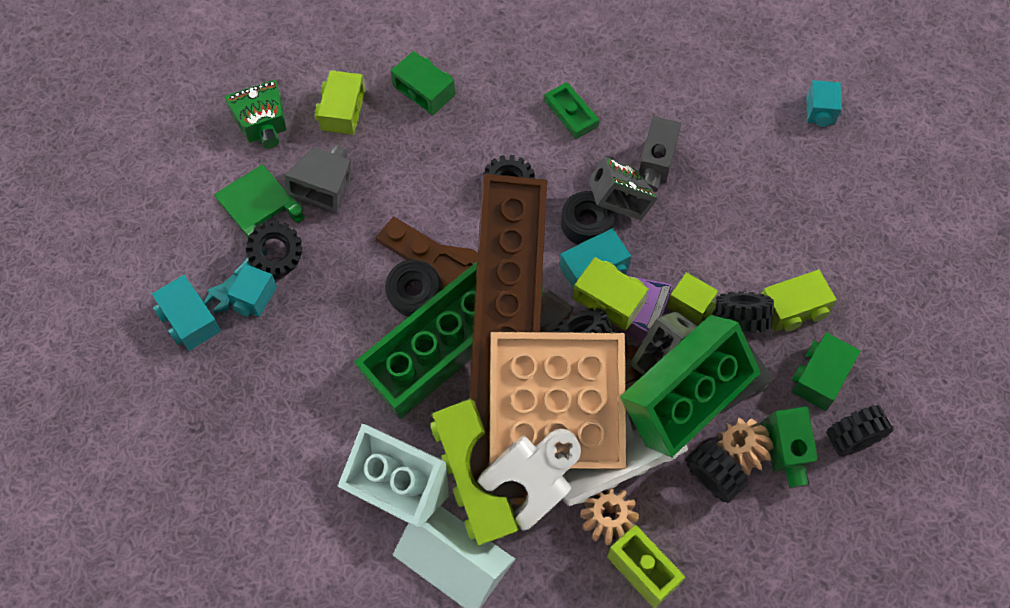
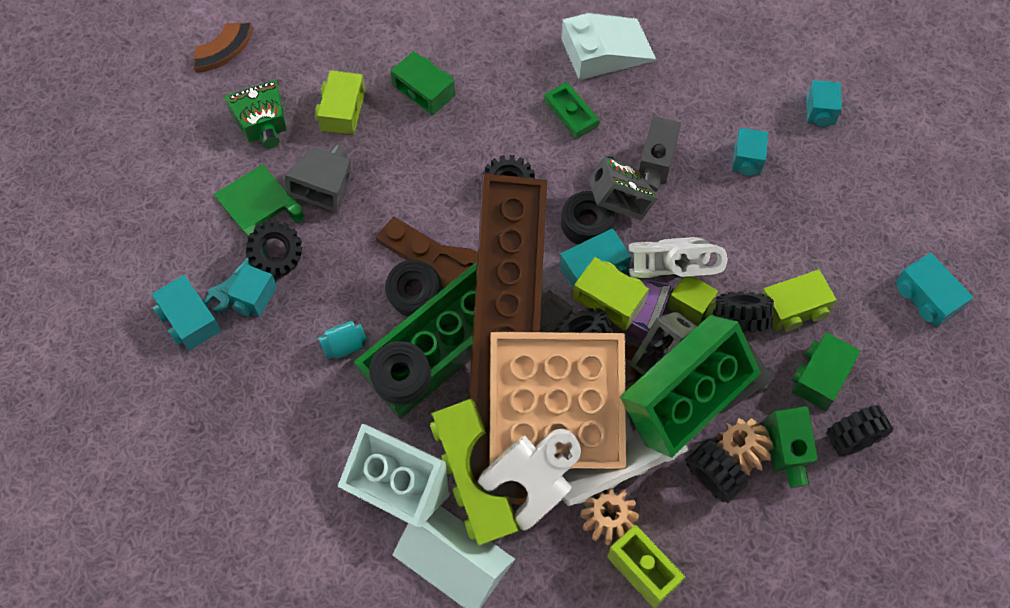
none -> dark orange tile [193,22,253,73]
none -> teal brick [318,320,367,360]
none -> black tyre [369,341,431,405]
none -> light aqua slope [562,13,656,80]
none -> white piece [629,237,728,278]
none -> teal brick [732,128,768,176]
none -> teal brick [895,252,974,328]

